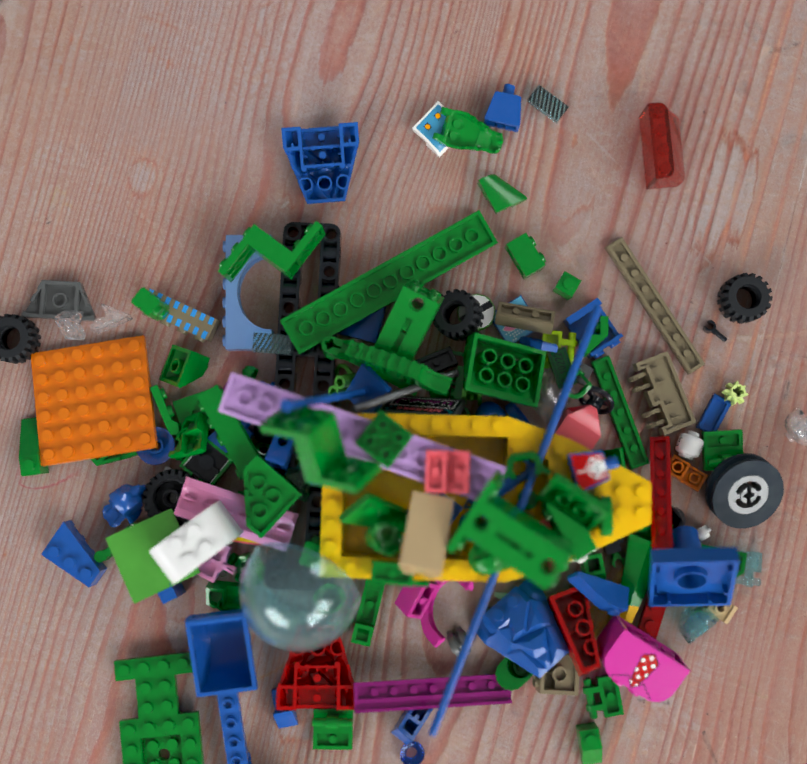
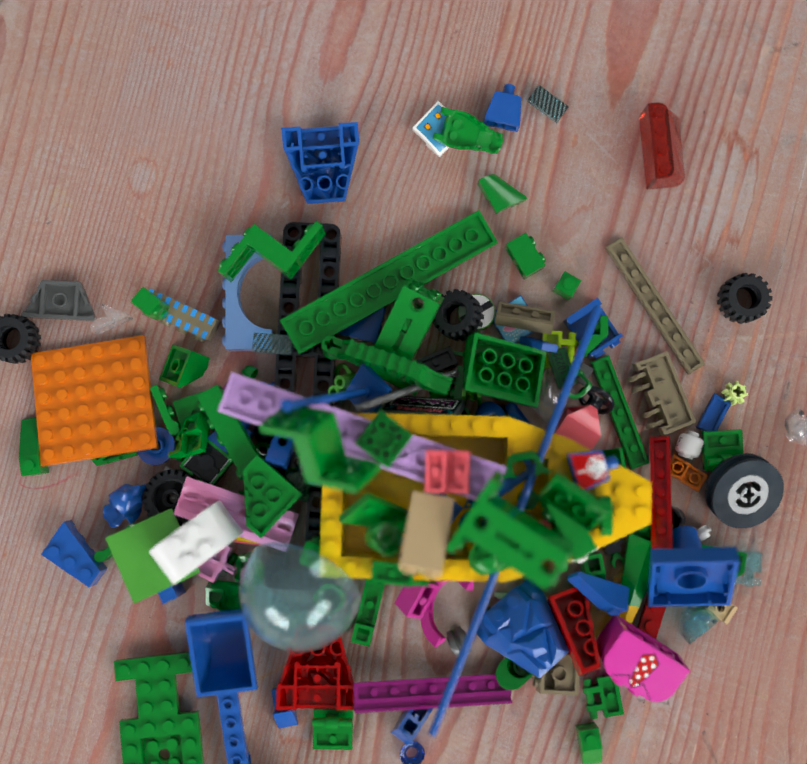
clear slope [54,310,86,340] -> none
black hand [703,320,727,342] -> none

